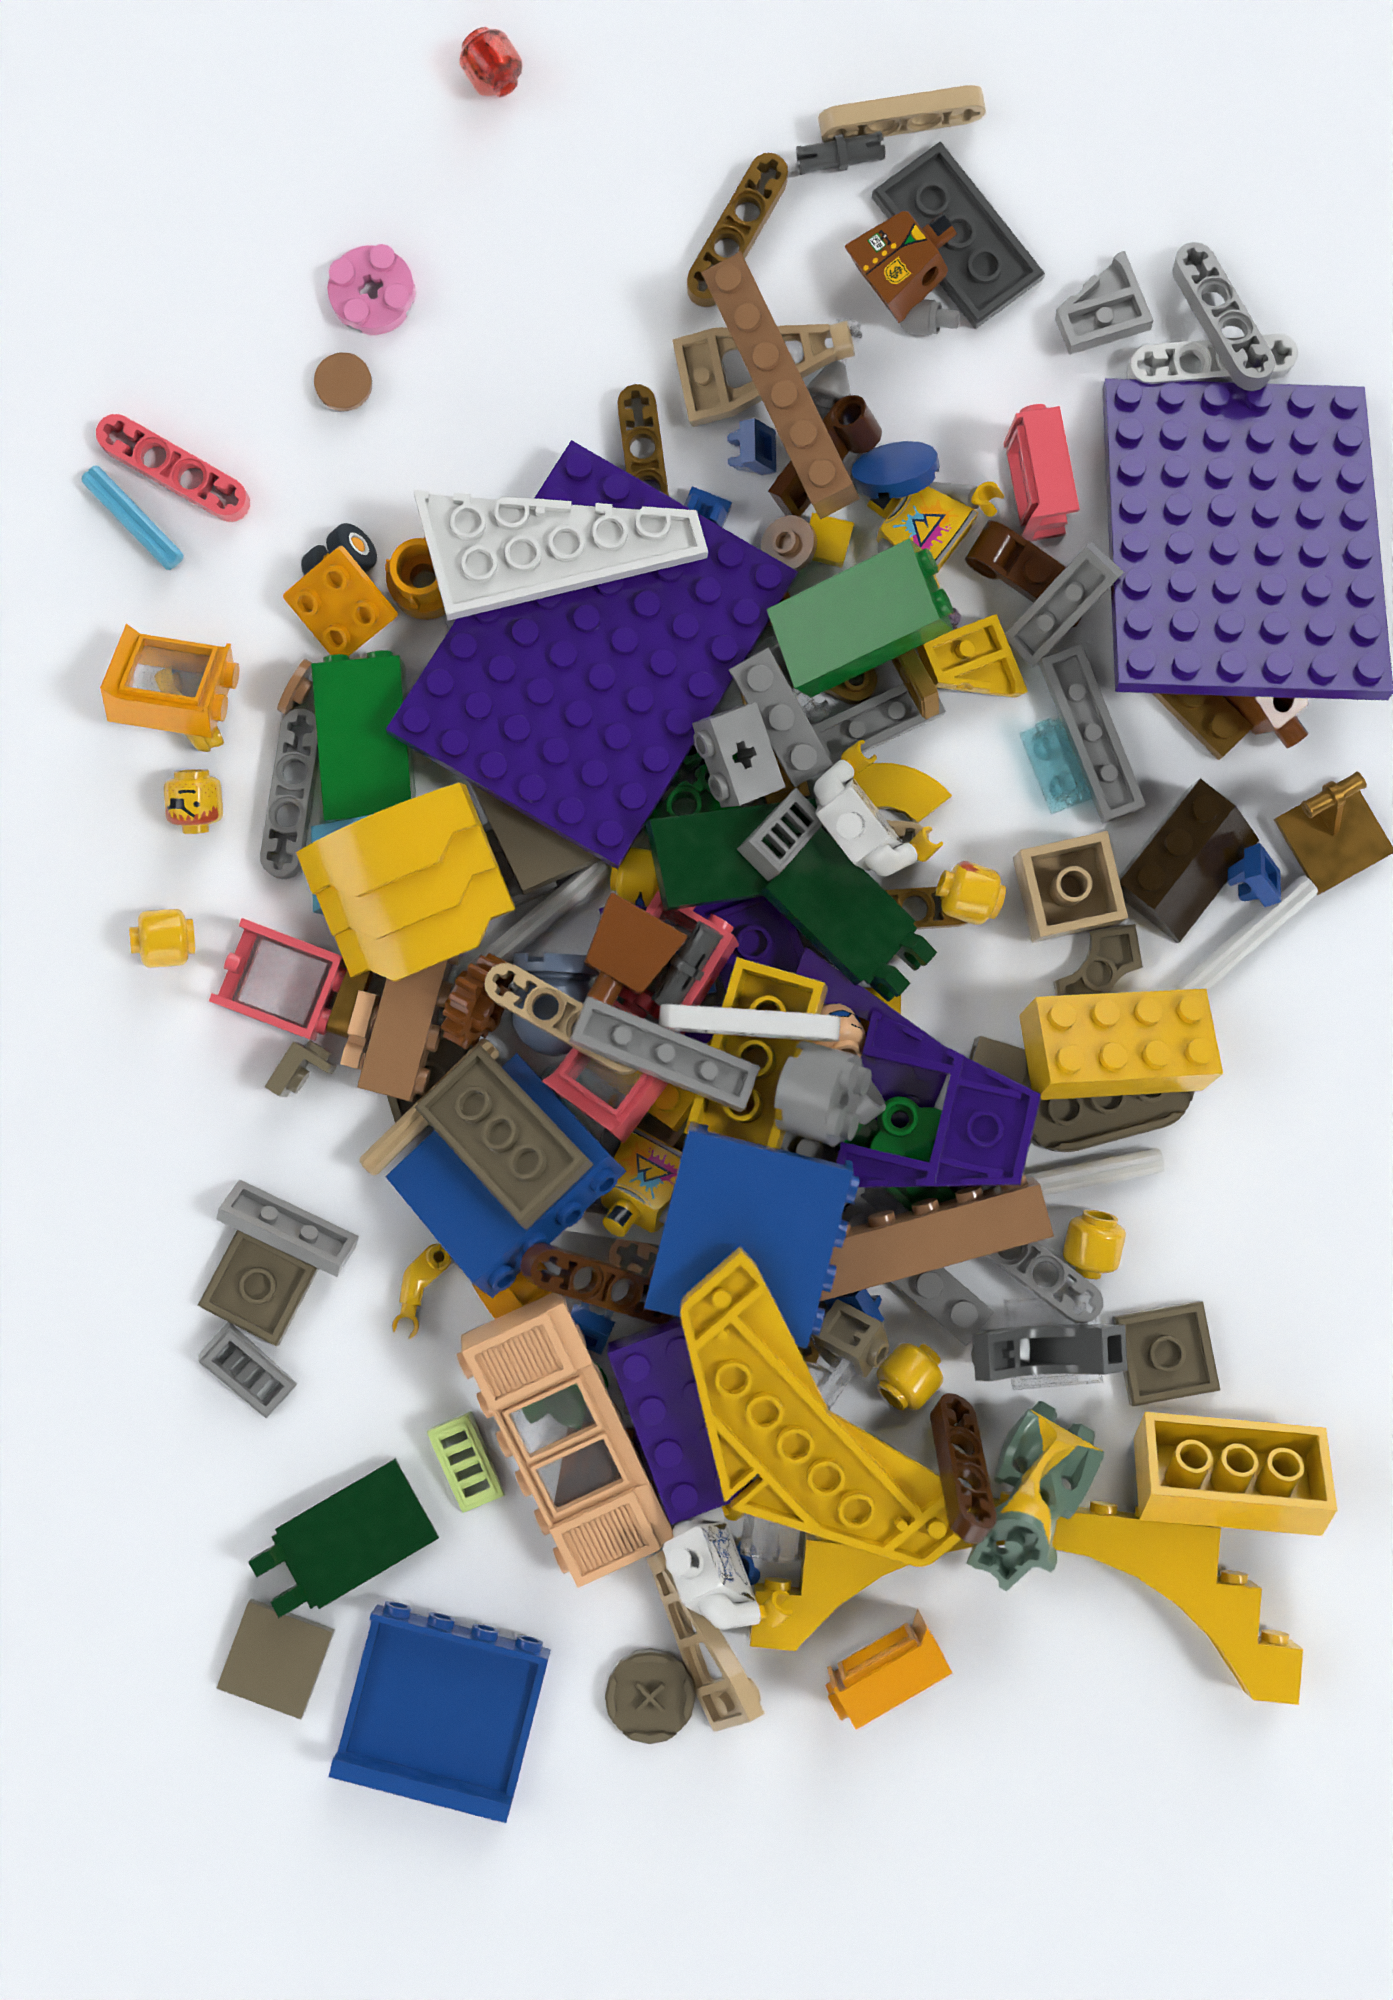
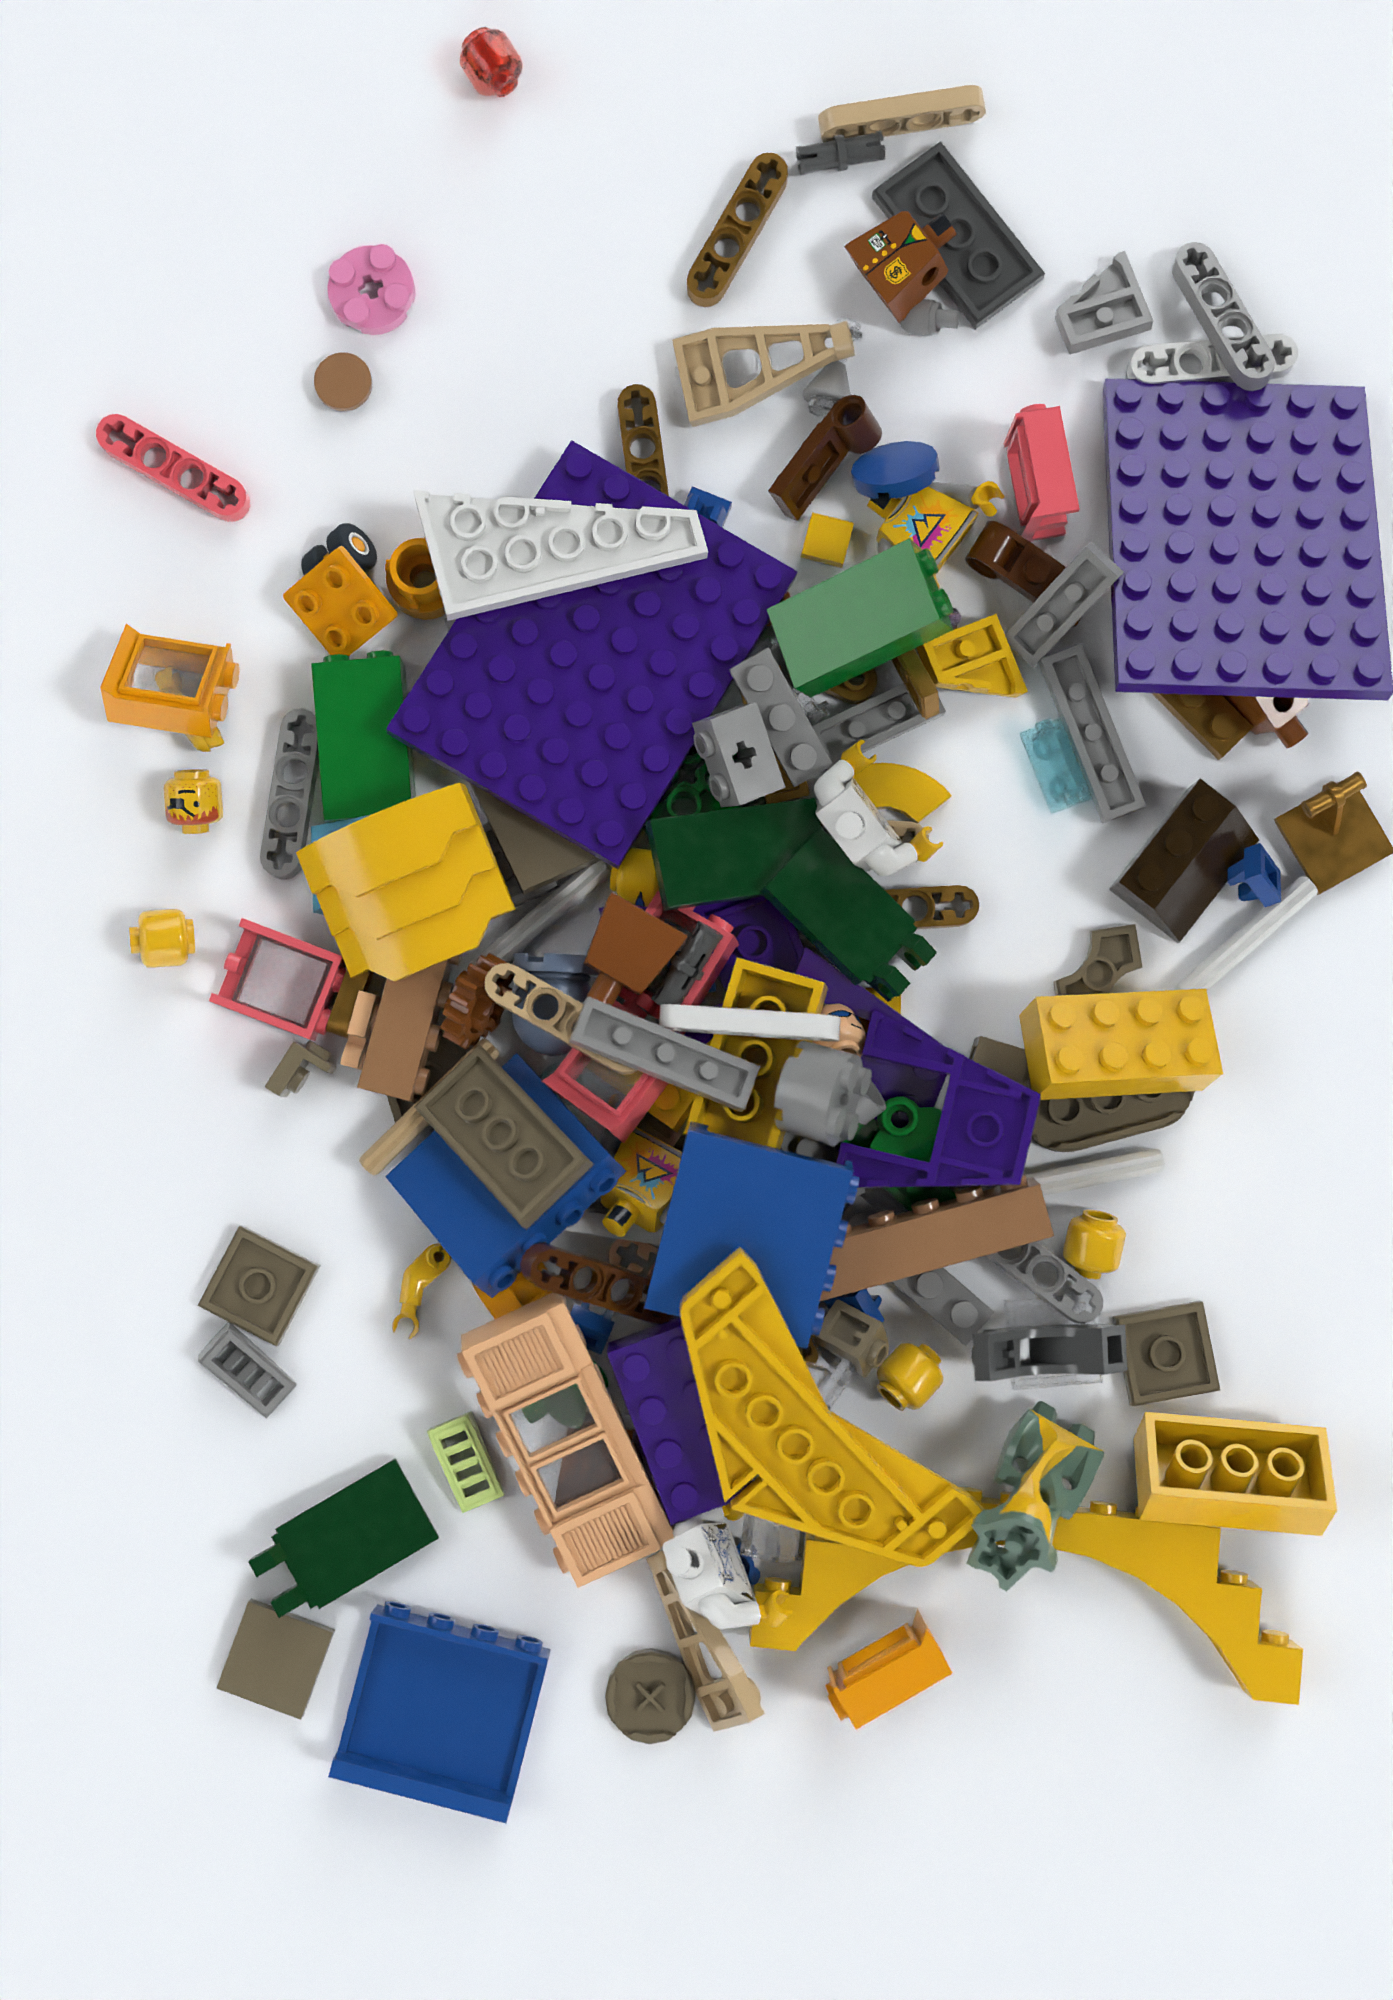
medium azure axle [81,466,184,570] -> none
light grey plate [216,1179,359,1277] -> none
medium nougat piece [277,659,313,715] -> none
medium nougat brick [701,251,860,520] -> none
blue tile [727,418,777,476] -> none
light grey slope [737,788,823,881] -> none
medium nougat piece [760,515,817,571] -> none
reddish brown beam [930,1393,997,1544] -> none
yellow head [936,861,1006,925] -> none
tan brick [1013,831,1128,943] -> none

